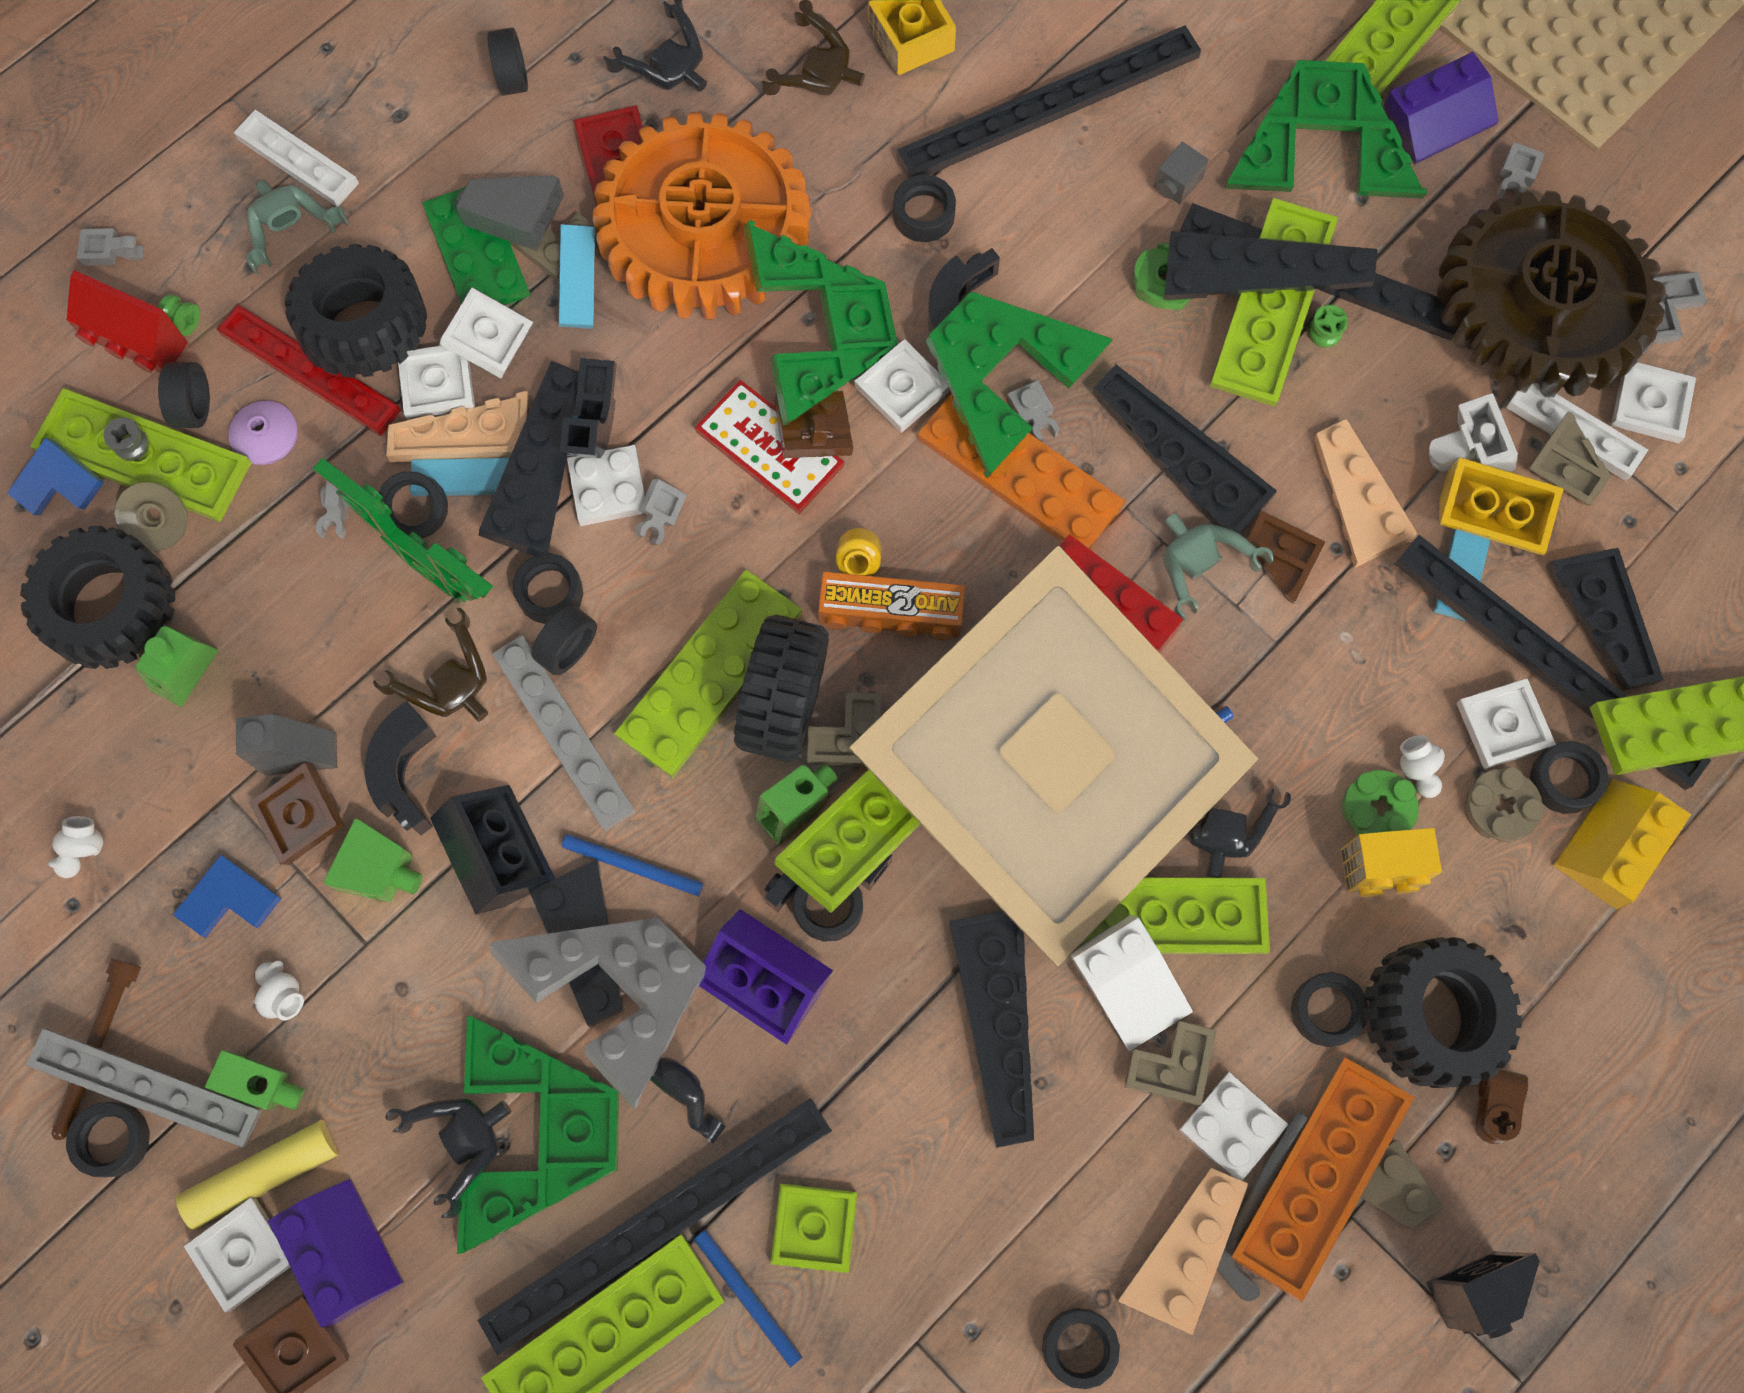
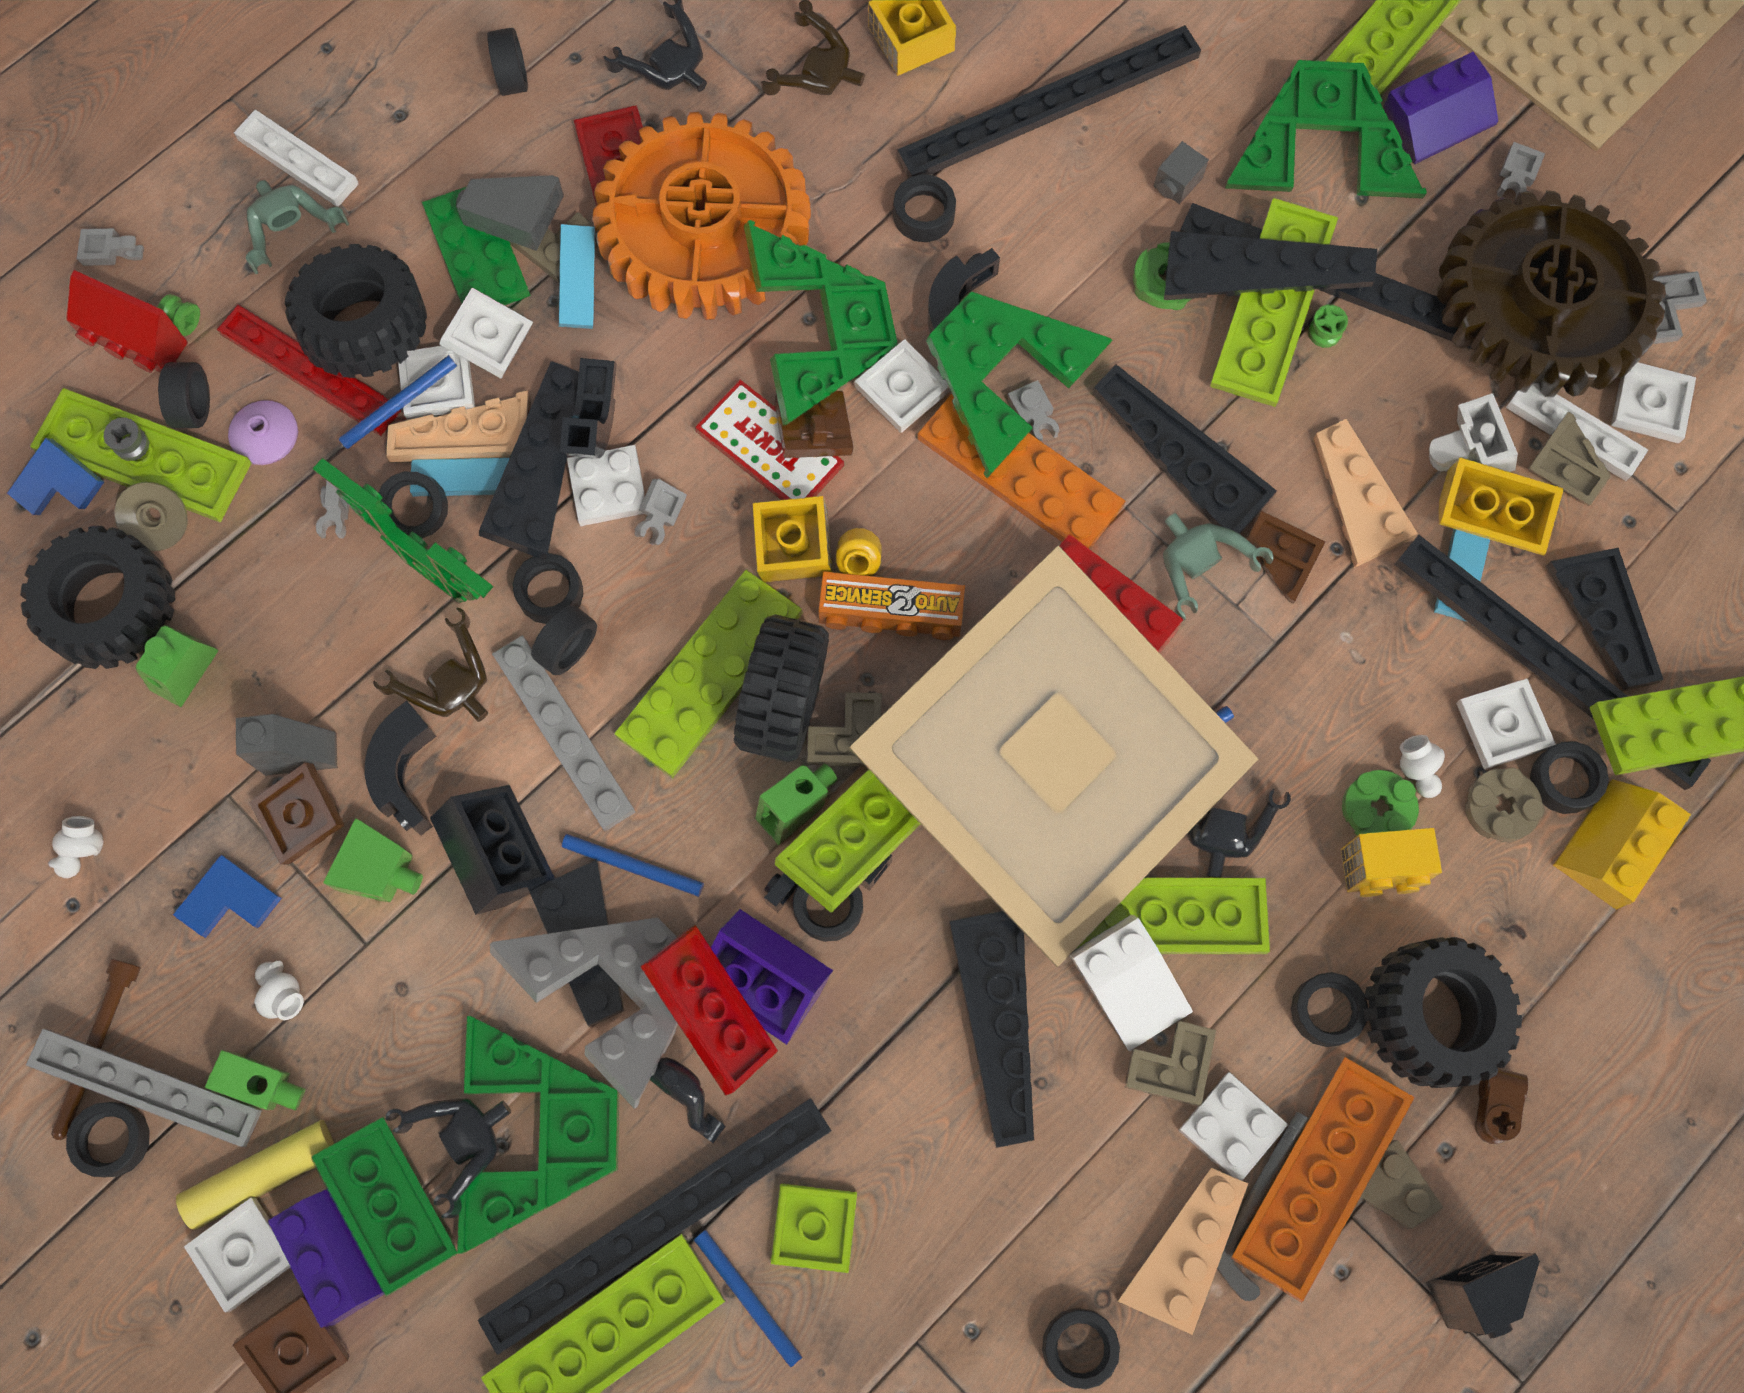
none -> green plate [311,1117,457,1298]
none -> blue bar [338,355,457,449]
none -> red tile [640,925,778,1096]
none -> yellow brick [753,496,833,582]

